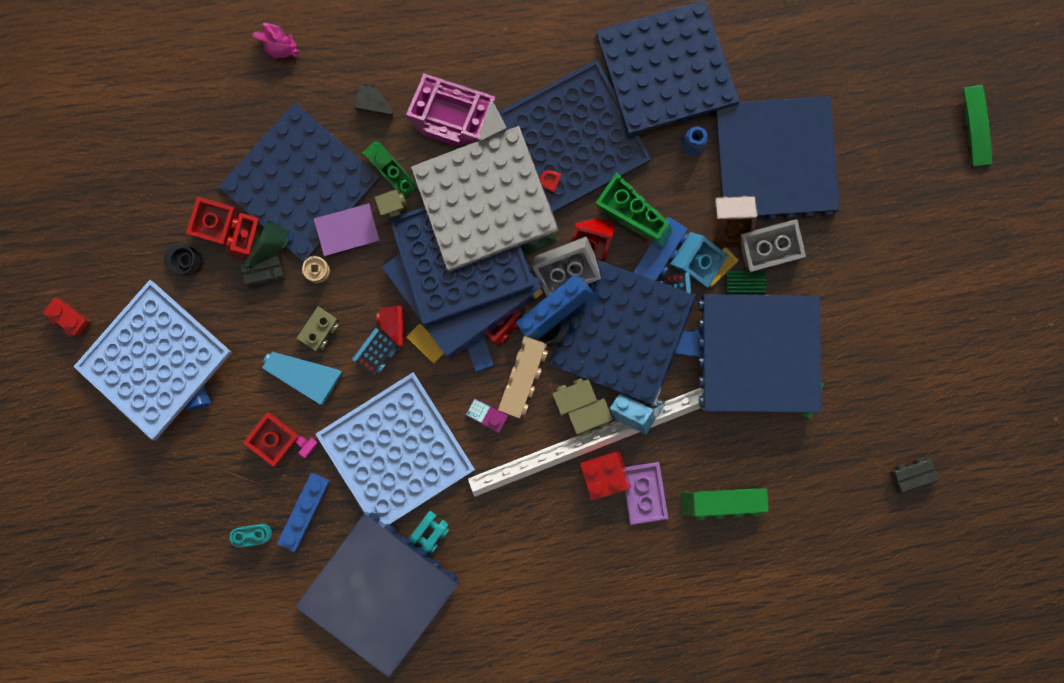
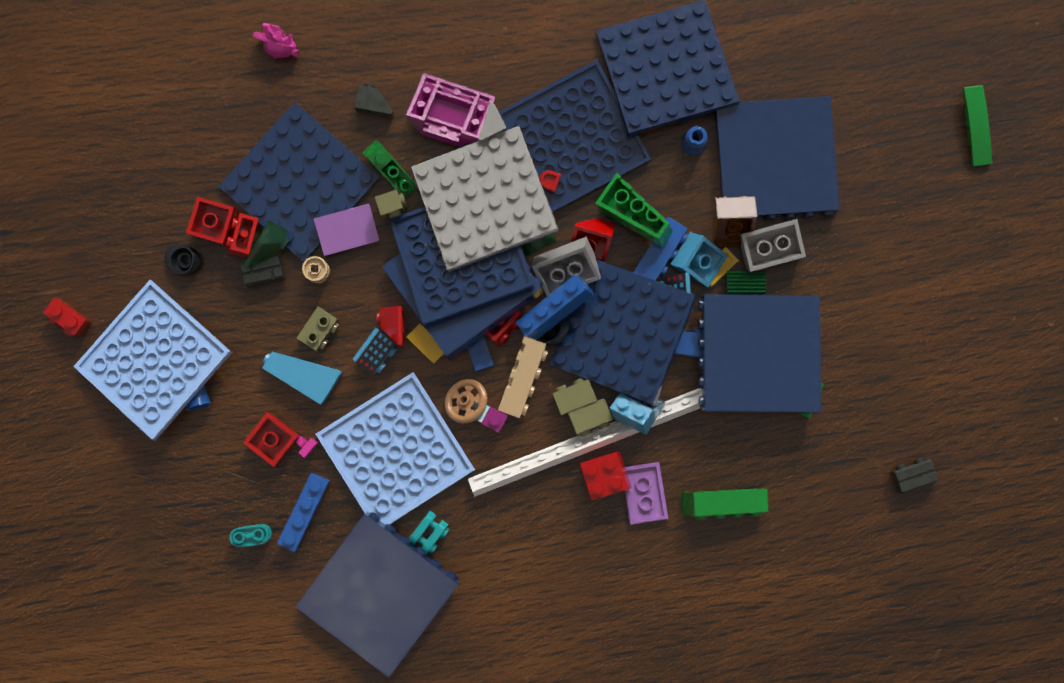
none -> medium nougat plate [445,379,488,424]

